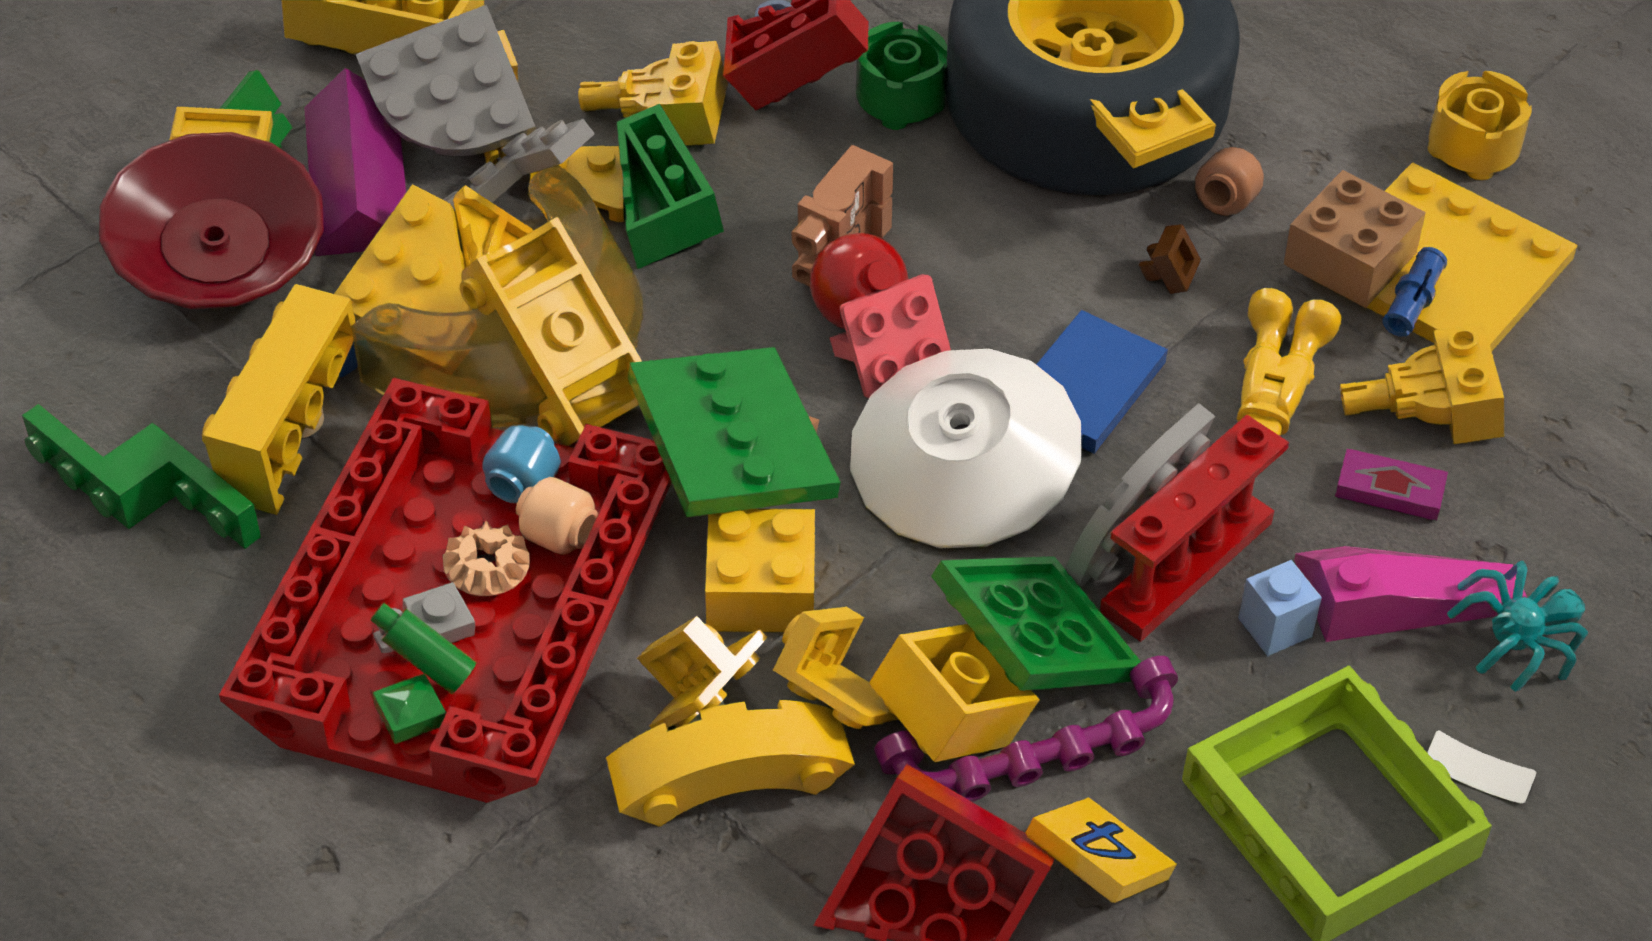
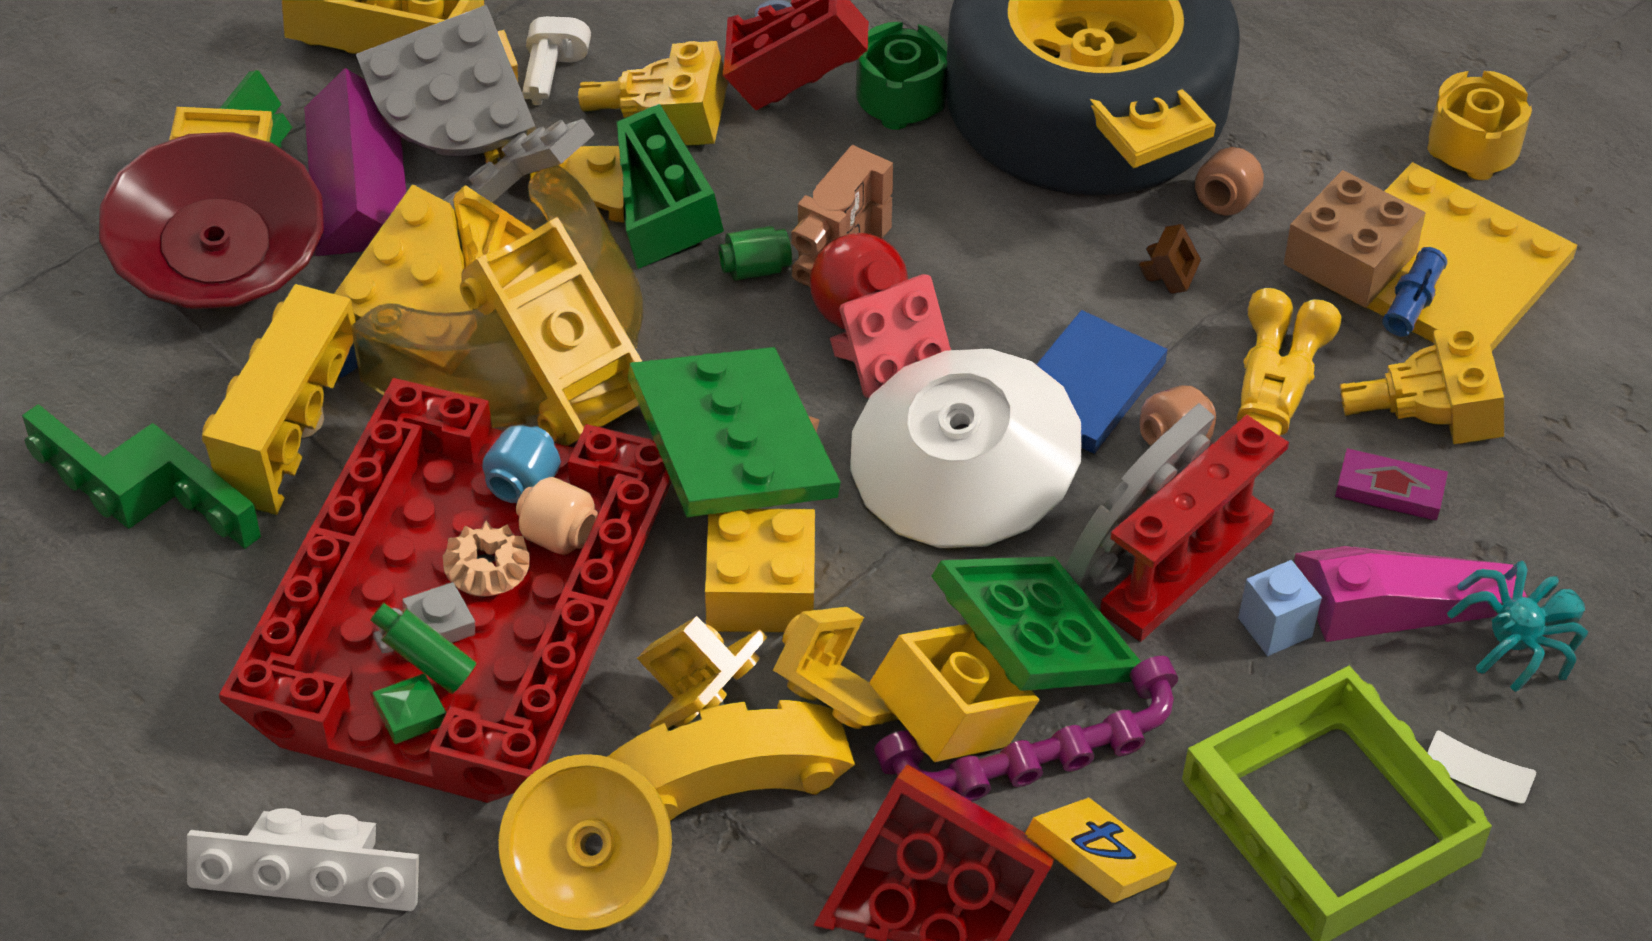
none -> white bracket [187,808,419,911]
none -> yellow dish [499,754,672,931]
none -> white piece [522,16,591,105]
none -> green brick [718,226,792,281]
none -> nougat head [1140,385,1216,447]

